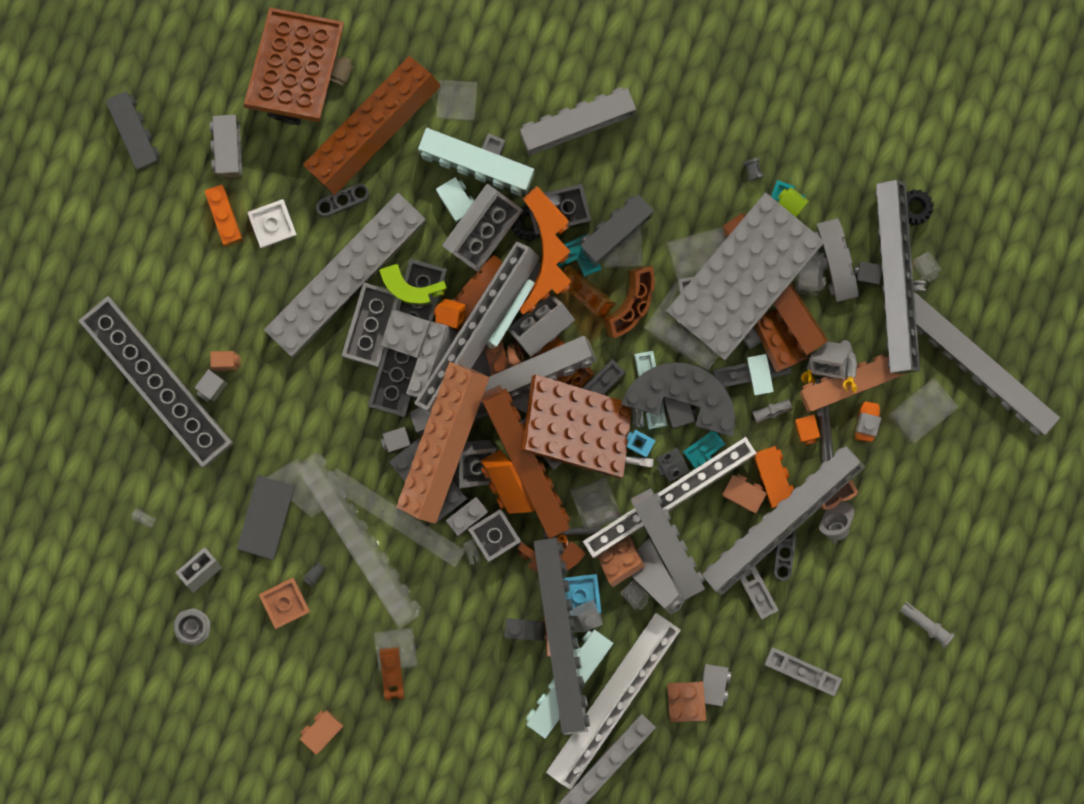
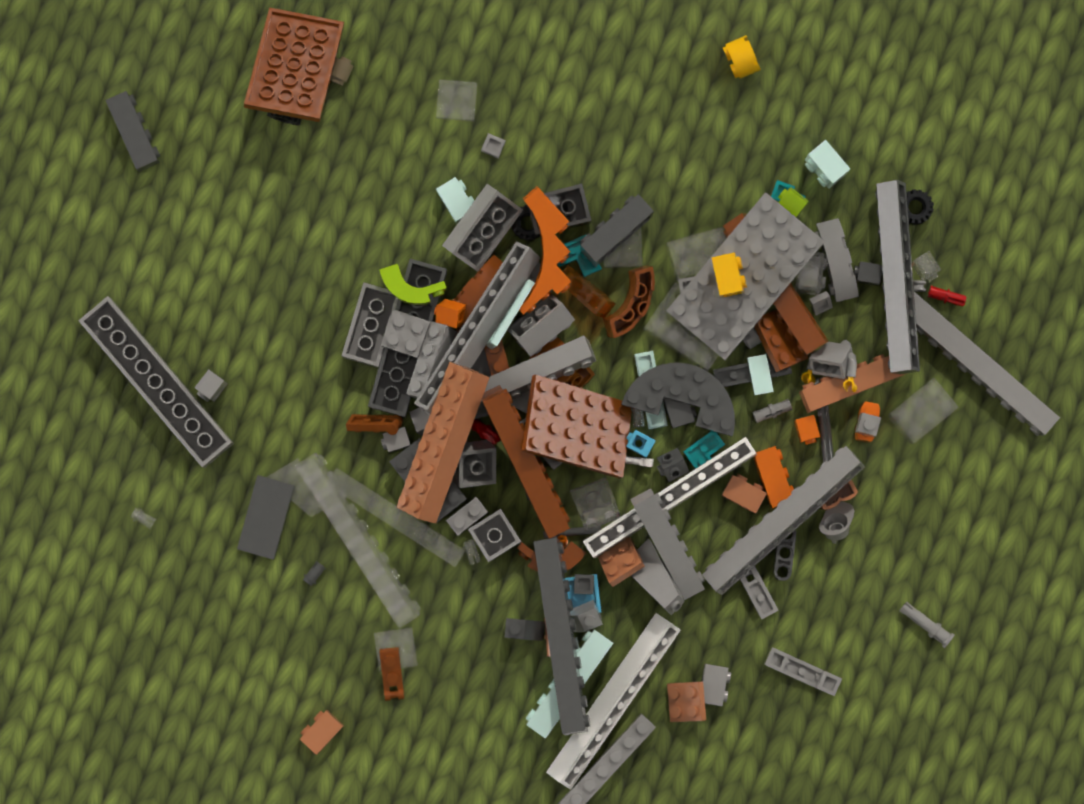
light grey hat [174,608,210,646] -> none
light grey brick [175,547,223,593] -> none
orange brick [205,184,243,247] -> none
light grey brick [210,115,243,179] -> none
nougat brick [210,351,241,372] -> none
white plate [247,199,297,249] -> none
nougat plate [259,577,310,629] -> none
light grey brick [264,193,426,358] -> none
dark orange brick [303,56,441,195] -> none
dark grey beam [316,184,370,218] -> none
light aqua brick [418,128,534,196] -> none
orange slope [480,449,535,514] -> none
nougat plate [506,341,525,367] -> none
light grey brick [520,87,636,156] -> none
dark grey tile [583,359,626,395] -> none
clear brick [619,580,649,610] -> none
dark grey bush [743,158,764,181] -> none
none -> dark orange plate [346,414,403,435]
none -> red axle [471,419,500,445]
none -> dark grey plate [574,574,594,594]
none -> yellow piece [711,252,747,298]
none -> yellow brick [723,35,761,79]
none -> light aqua brick [805,140,850,189]
none -> light grey plate [810,291,833,315]
none -> red axle [927,285,966,307]

